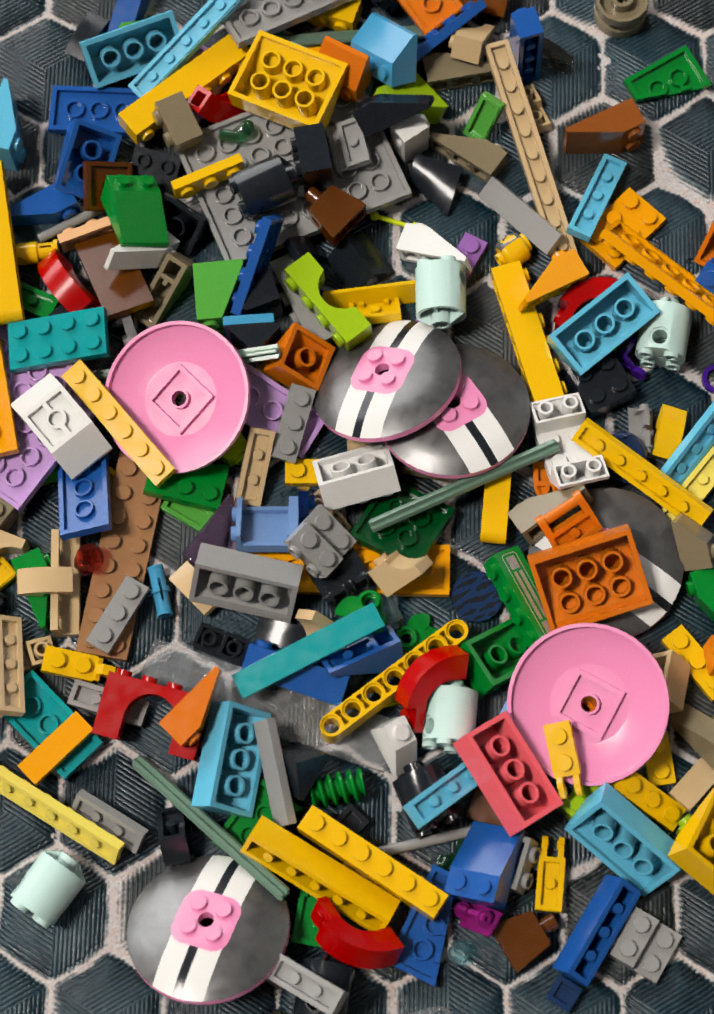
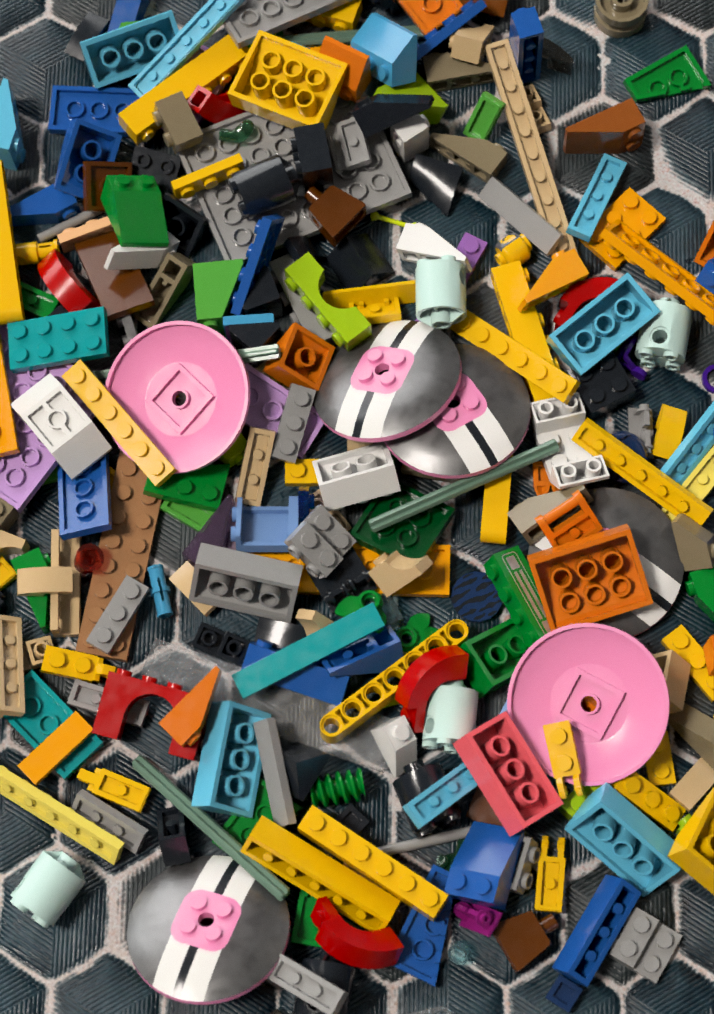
none -> yellow hinge [76,768,152,814]
none -> yellow plate [449,309,581,404]

